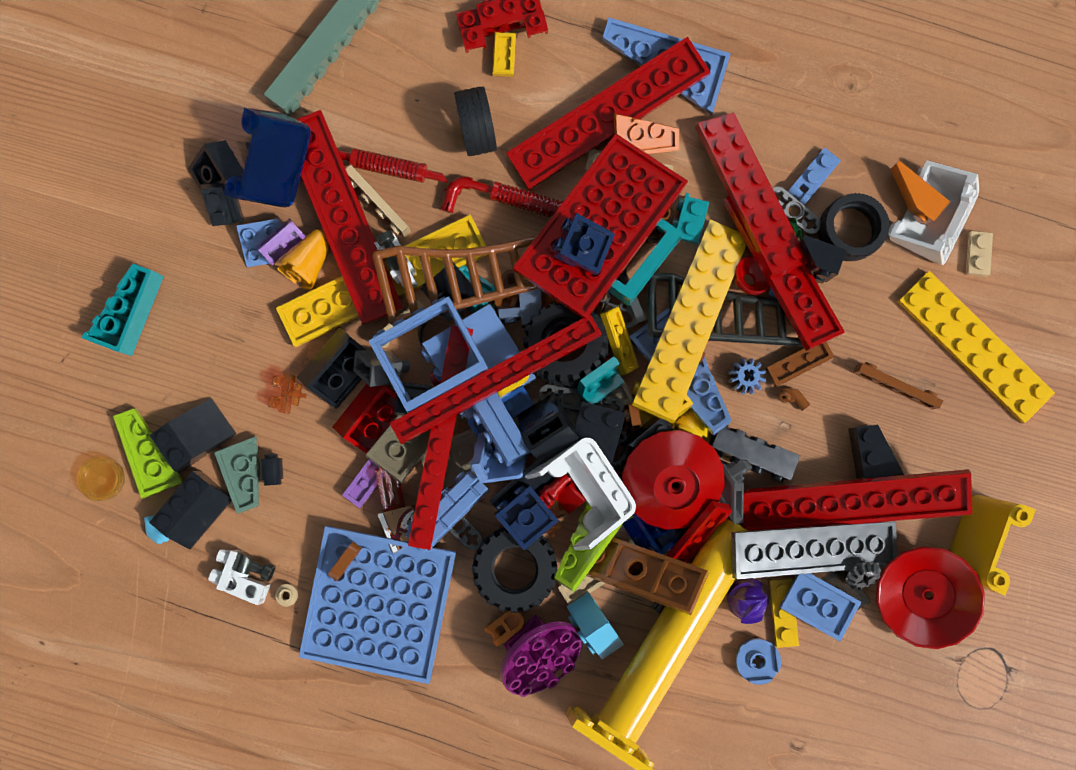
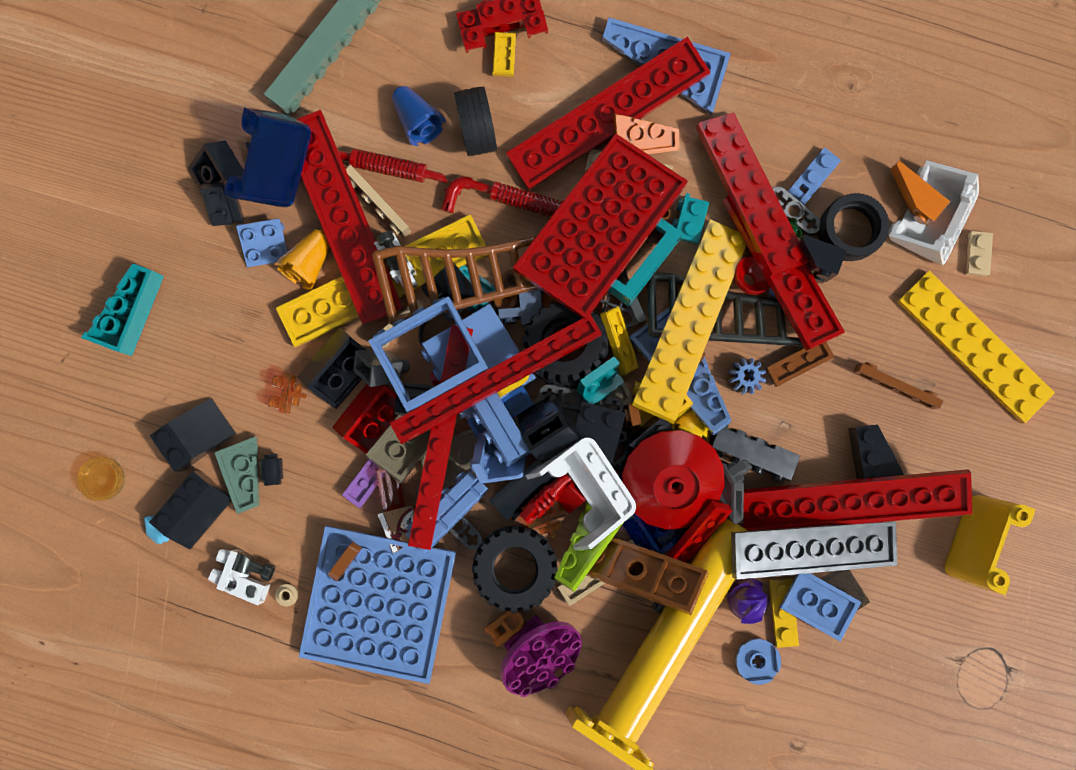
lime wing [113,409,184,498] -> none
medium lavender hinge [257,218,306,265] -> none
dark blue plate [494,484,559,550] -> none
dark blue plate [553,213,615,275] -> none
medium azure brick [567,592,624,659] -> none
dark orange arm [778,388,810,411] -> none
dark grey gear [846,562,881,590] -> none
red dish [876,546,985,649] -> none
none -> blue cone [392,86,446,146]

